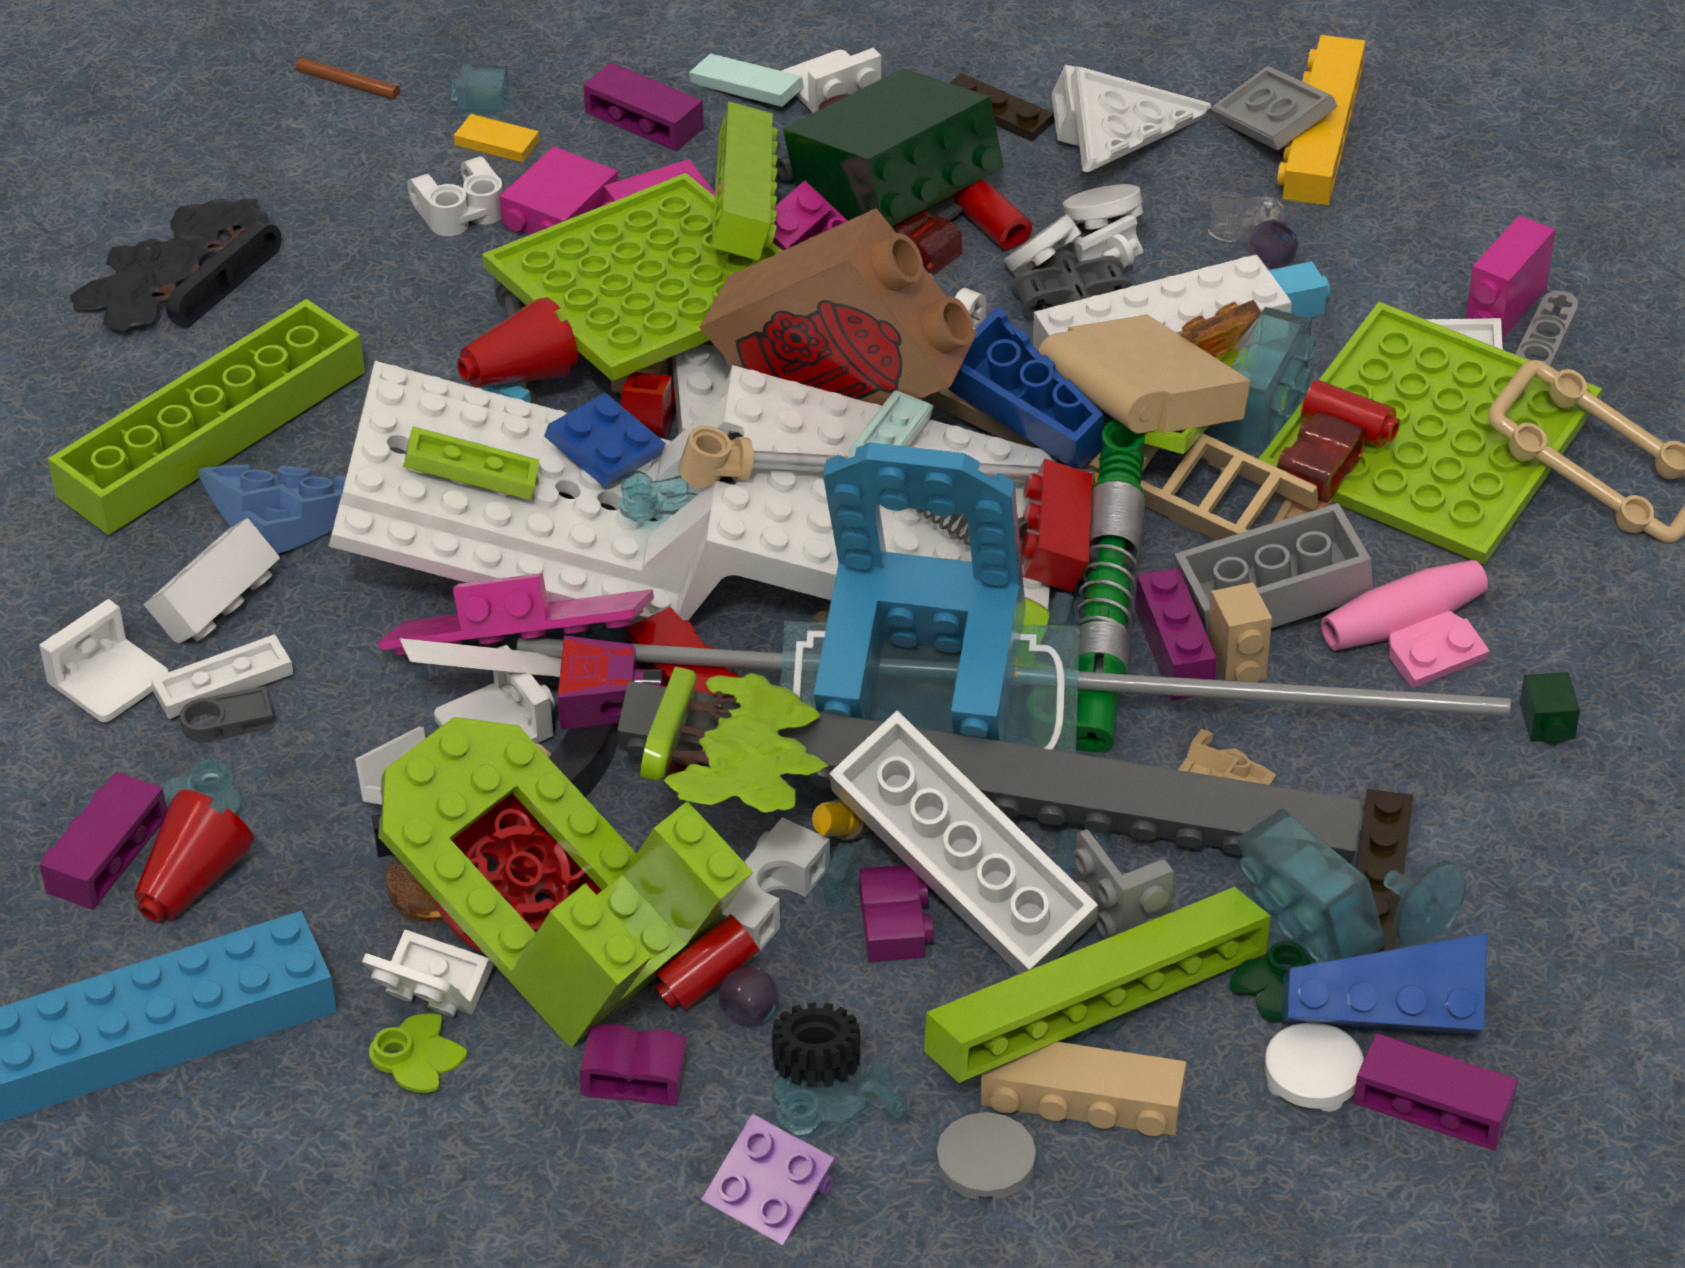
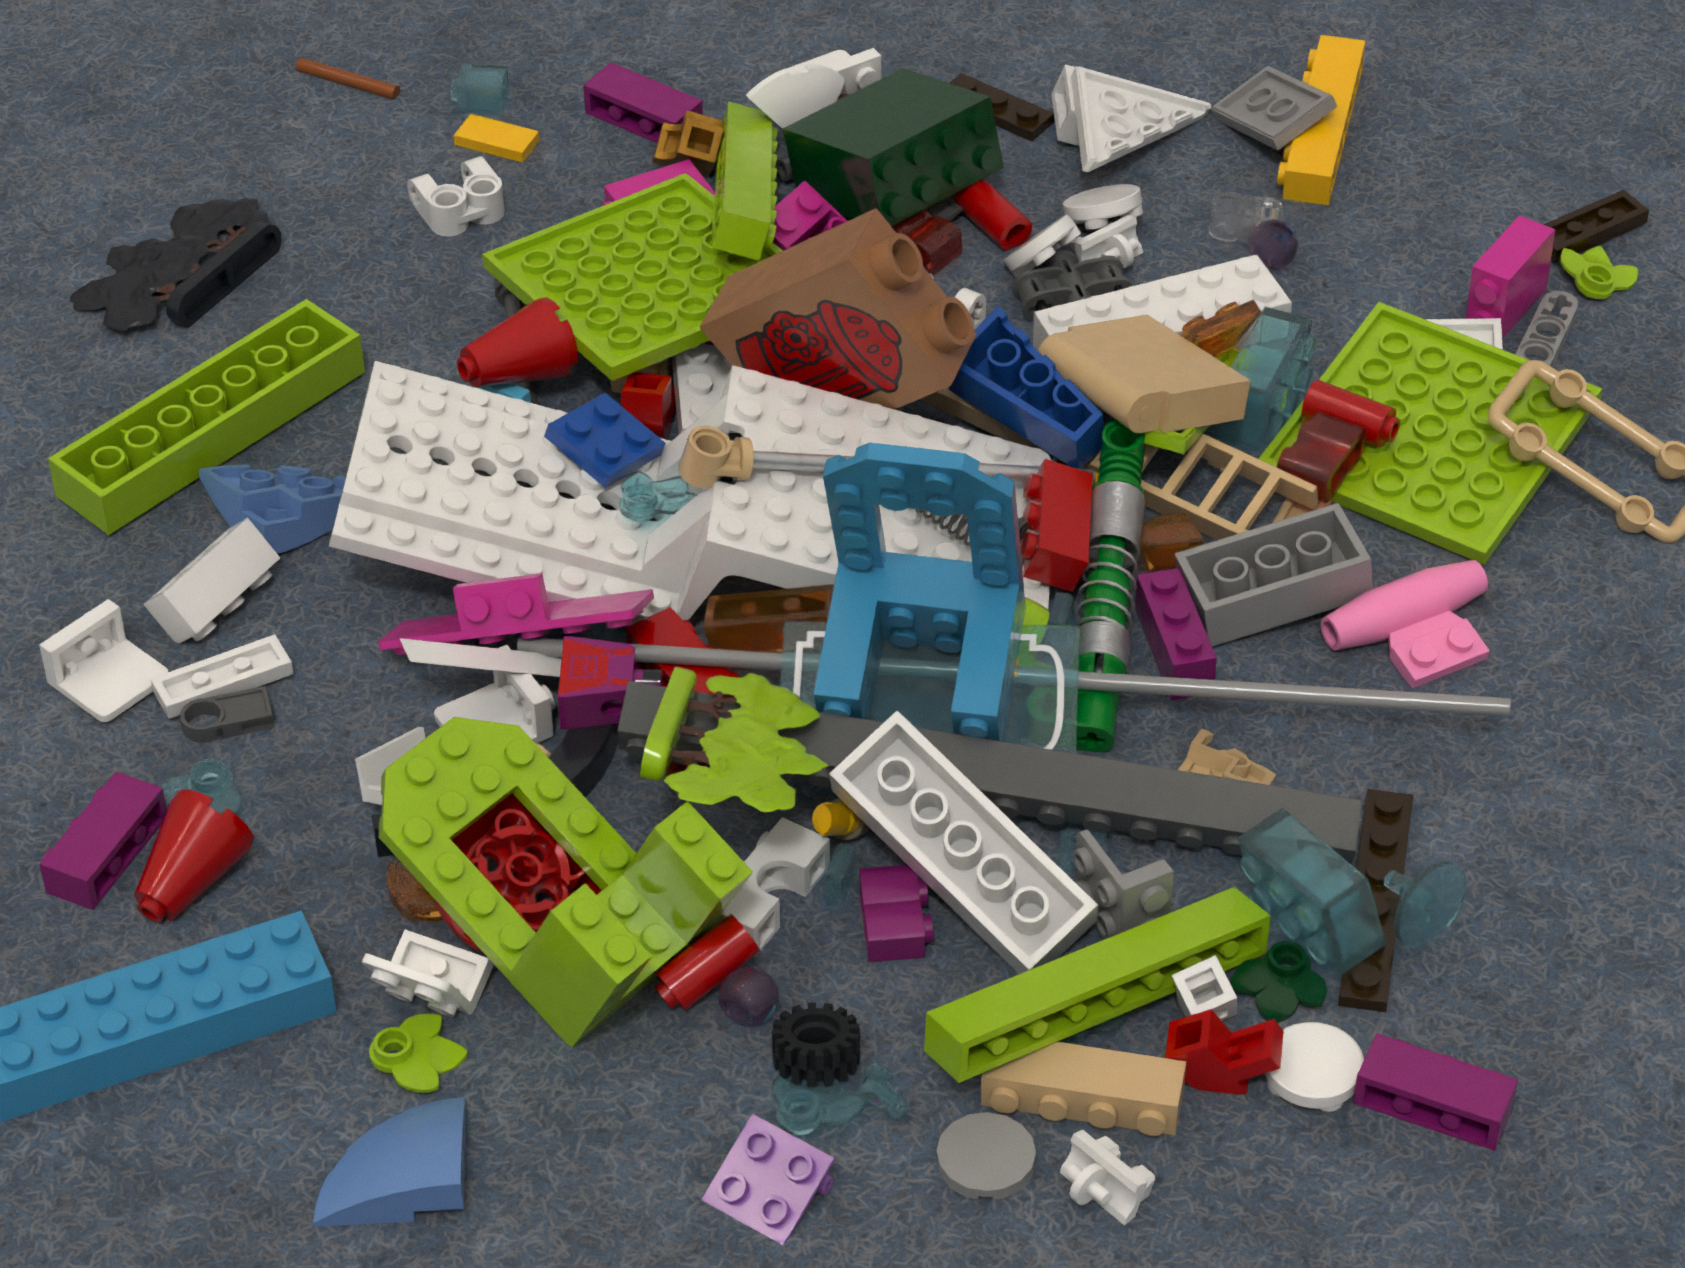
lime plate [403,426,539,500] -> none
dark pink brick [500,146,618,235] -> none
magenta brick [580,1023,687,1106] -> none
light aqua tile [689,54,804,107] -> none
light aqua tile [848,390,934,458] -> none
tan brick [1208,582,1272,682] -> none
medium azure brick [1269,261,1331,321] -> none
blue wedge [1281,933,1487,1036] -> none
dark green brick [1520,672,1580,744] -> none
none -> medium blue brick [313,1097,466,1227]
none -> pearl gold brick [652,110,724,177]
none -> clear orange brick [703,584,834,655]
none -> white brick [746,64,845,129]
none -> white hips [1059,1130,1155,1225]
none -> clear orange brick [1140,513,1205,572]
none -> red brick [1165,1009,1284,1095]
none -> white brick [1172,955,1237,1021]
none -> dark brown plate [1543,190,1649,263]
none -> lime plate [1560,246,1638,299]

